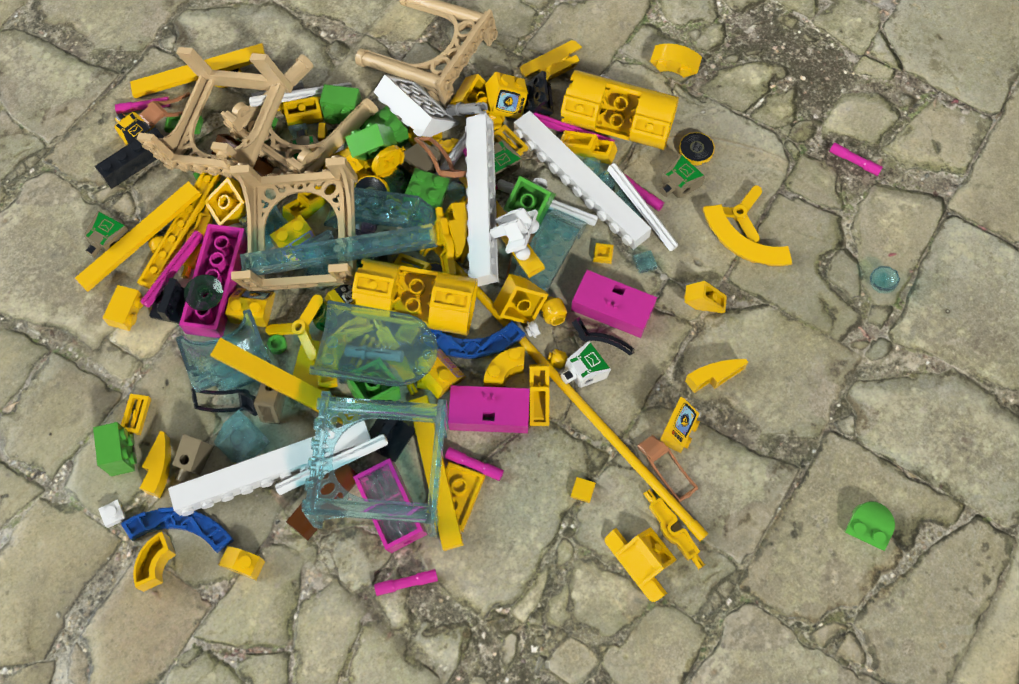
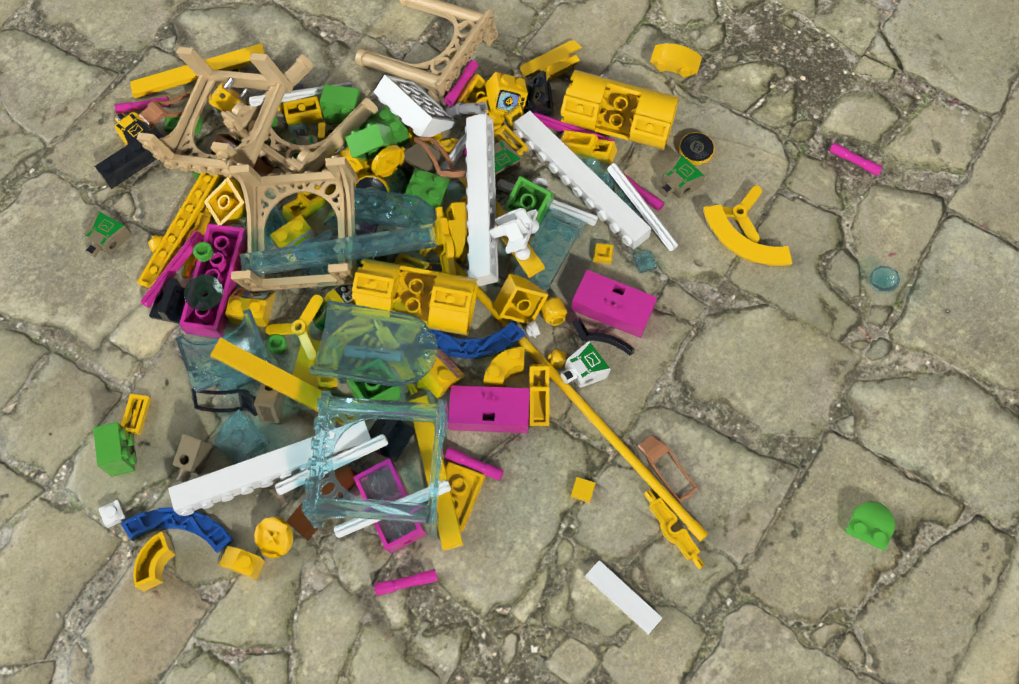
yellow tile [75,181,201,292] -> none
yellow brick [103,285,143,331] -> none
yellow slope [140,431,171,498] -> none
yellow plate [605,527,677,602] -> none
yellow slope [660,397,700,453] -> none
yellow slope [684,281,727,313] -> none
yellow slope [685,359,748,393] -> none
none -> bright green tile [193,242,214,262]
none -> yellow piece [209,78,251,116]
none -> yellow tile [254,516,293,558]
none -> white axle [334,480,451,538]
none -> dark pink piece [444,59,479,106]
none -> yellow tile [504,105,524,130]
none -> white tile [585,560,662,635]

